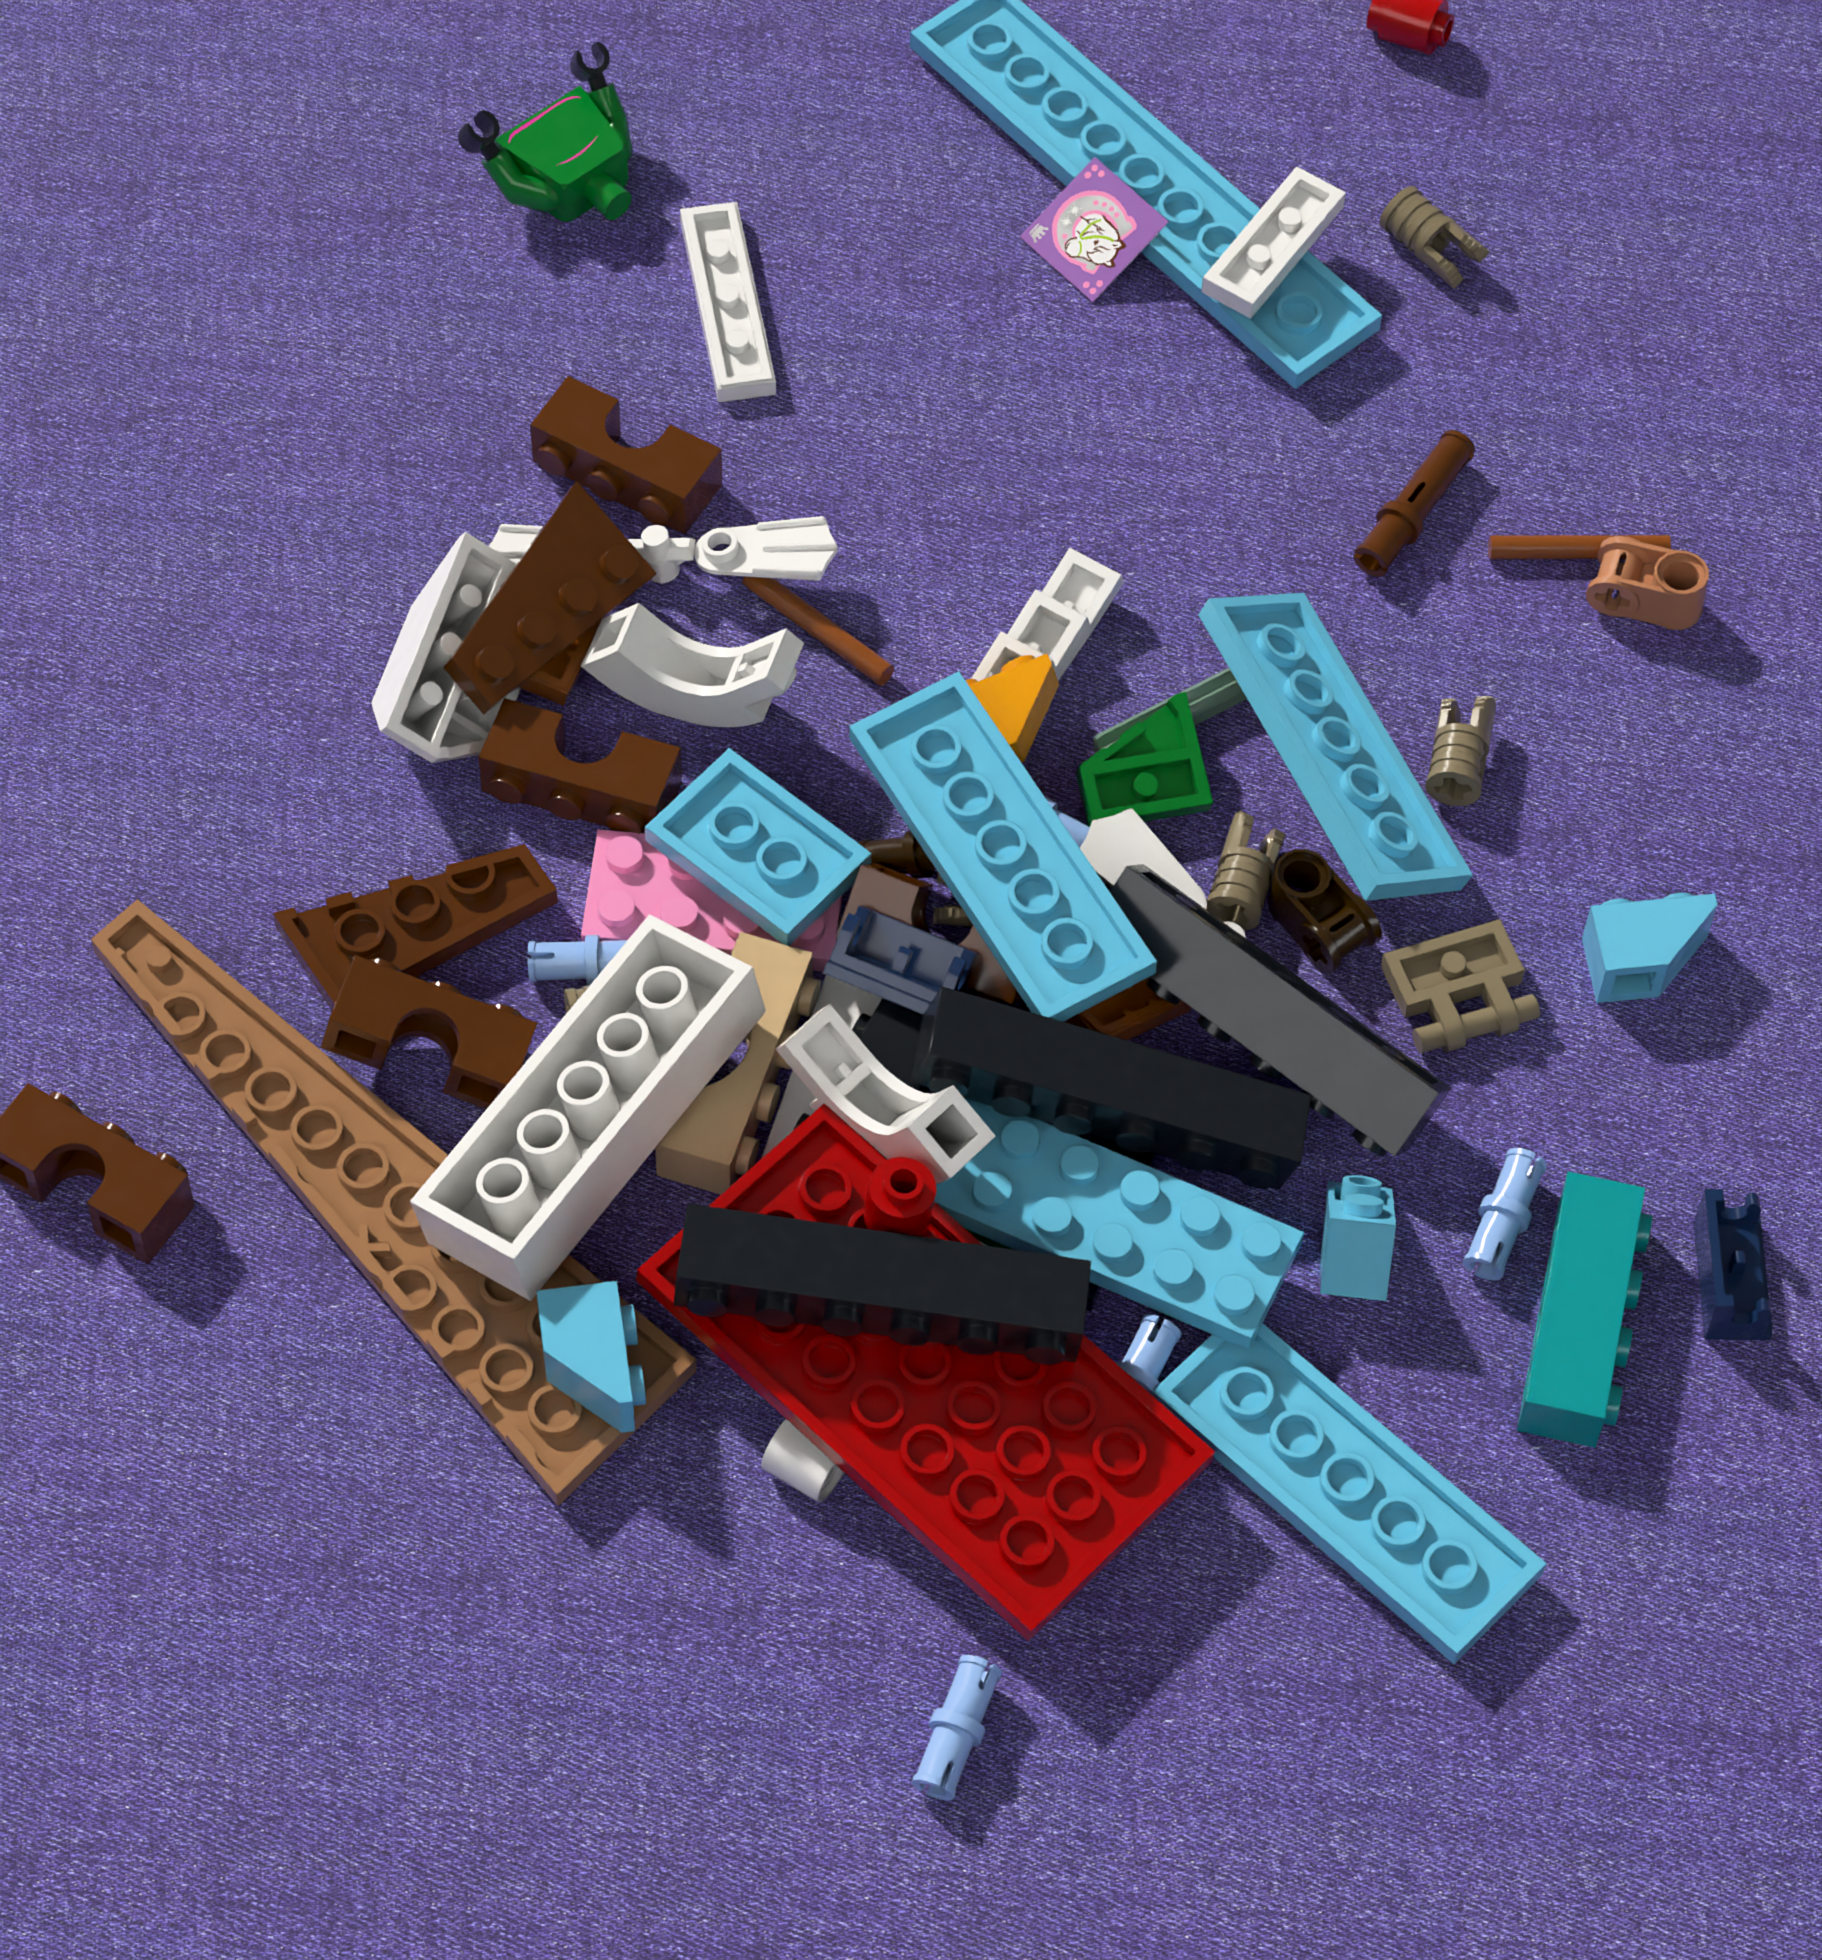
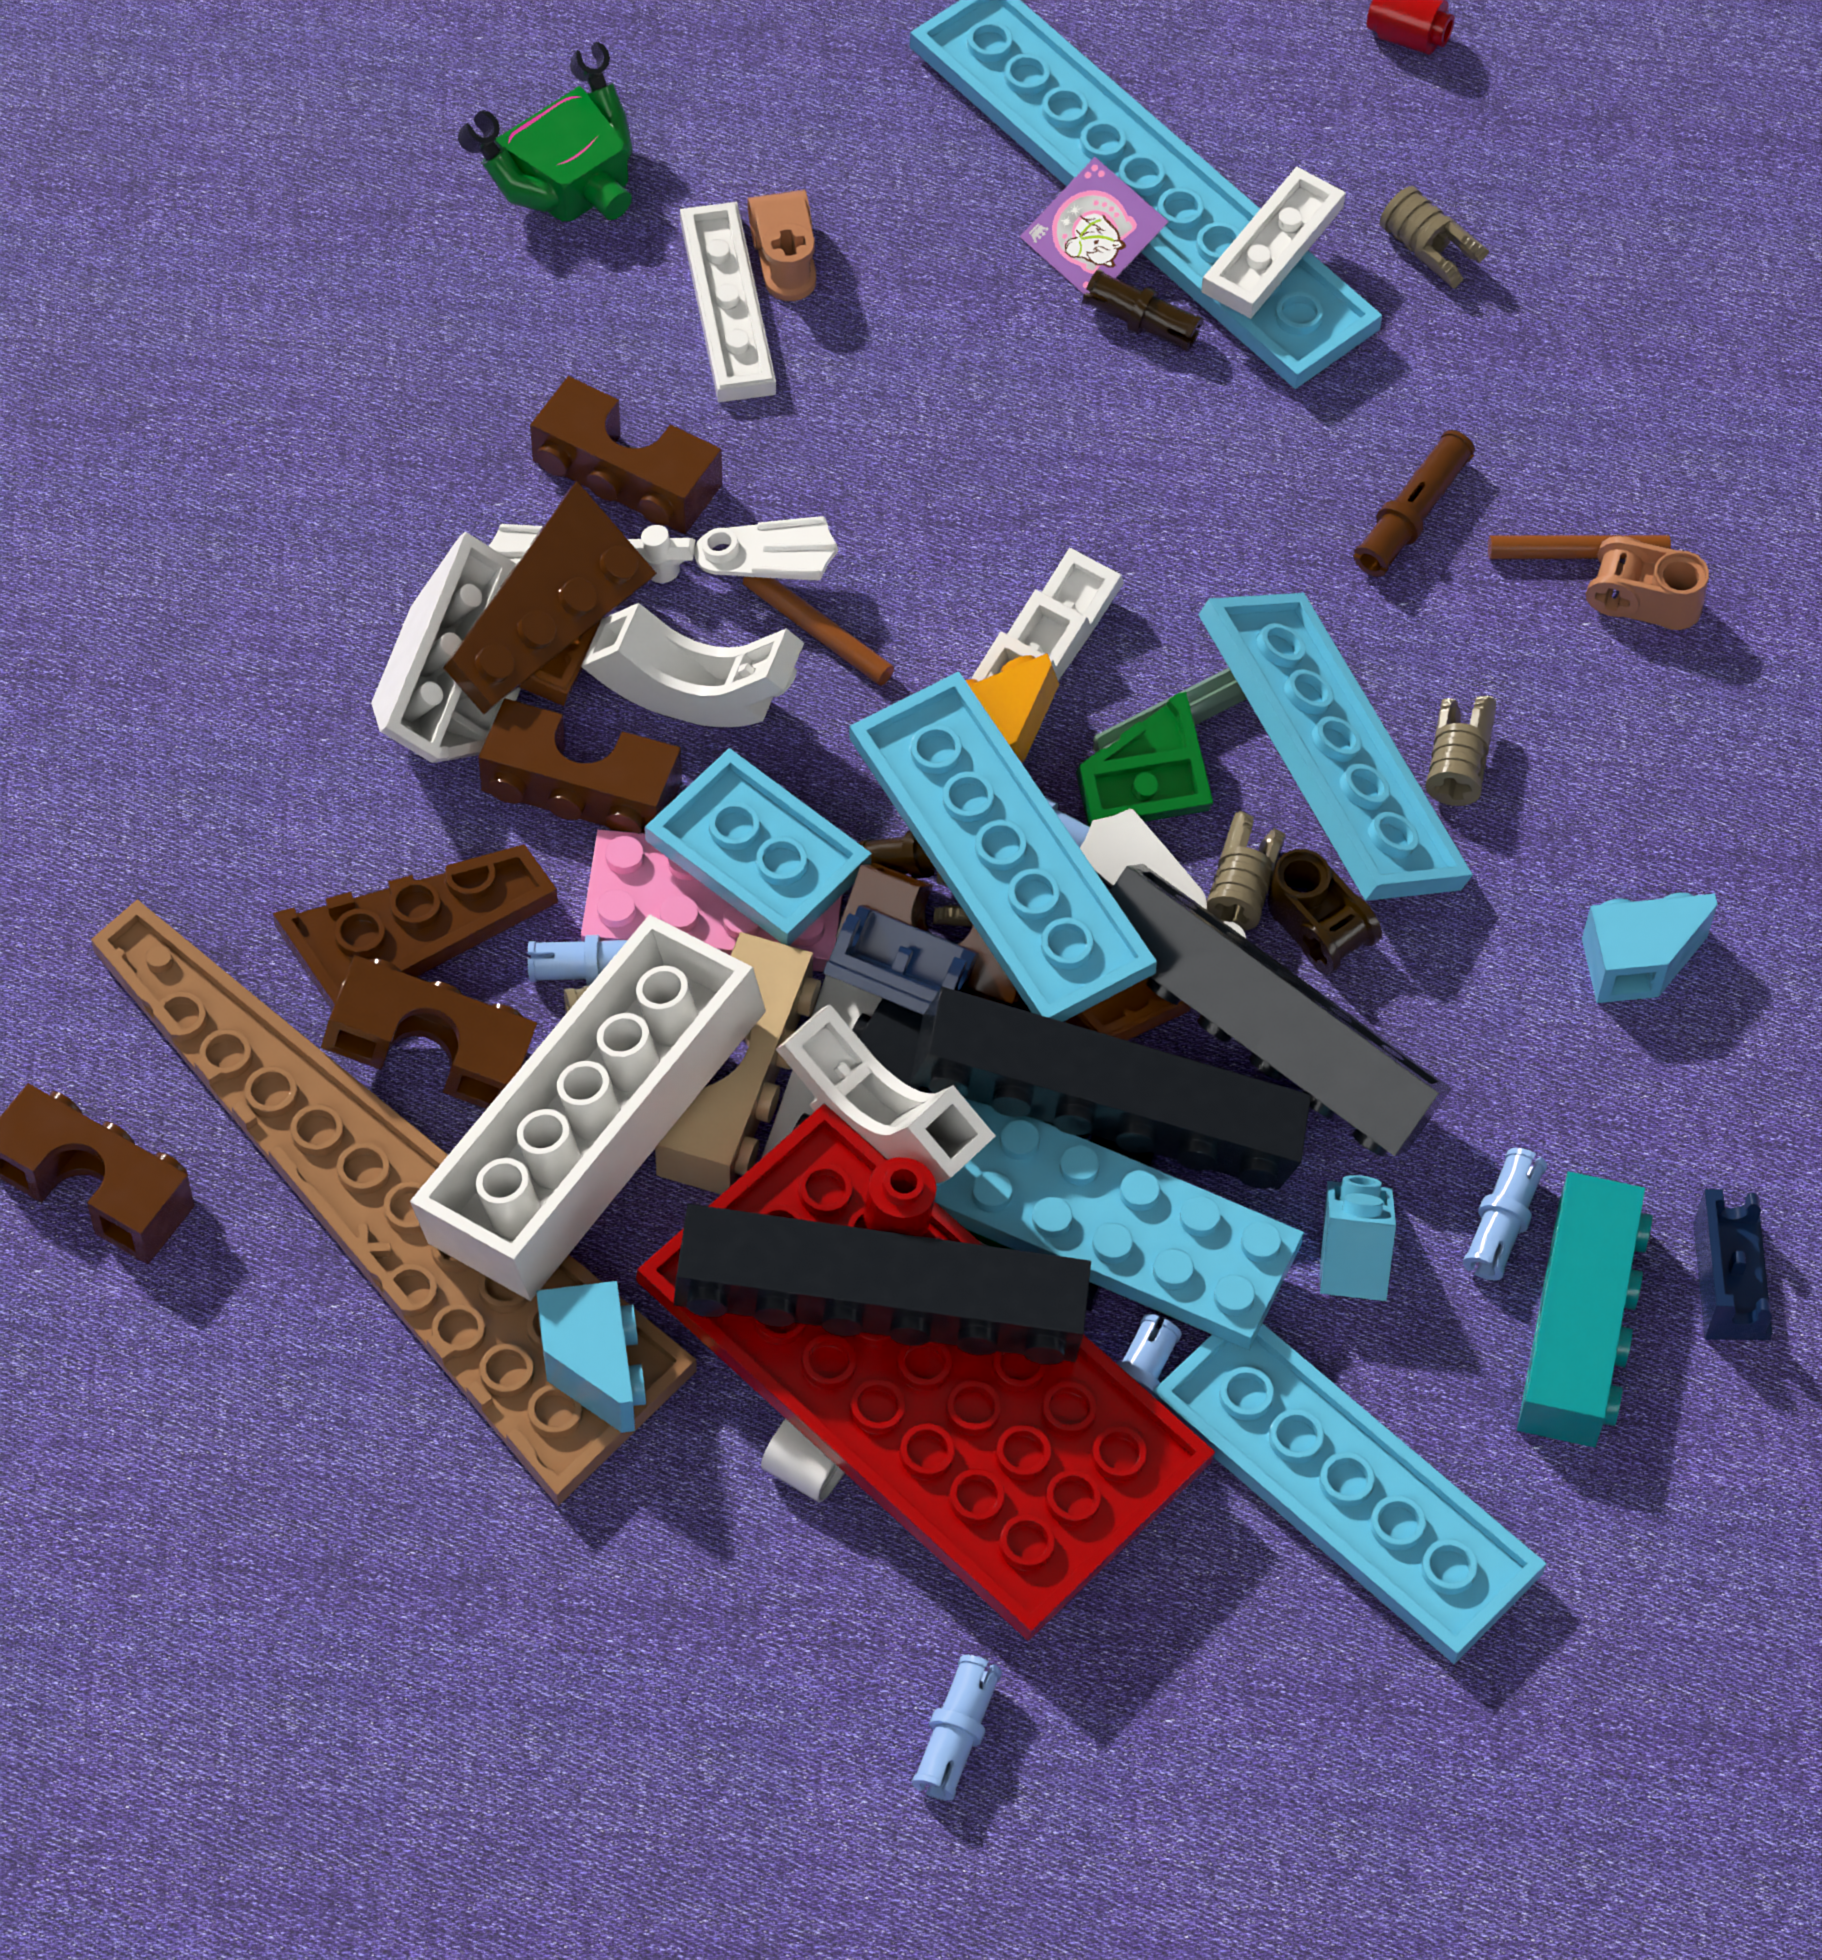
dark tan plate [1380,919,1540,1053] -> none
none -> nougat piece [747,189,817,301]
none -> dark brown pin [1082,269,1204,352]

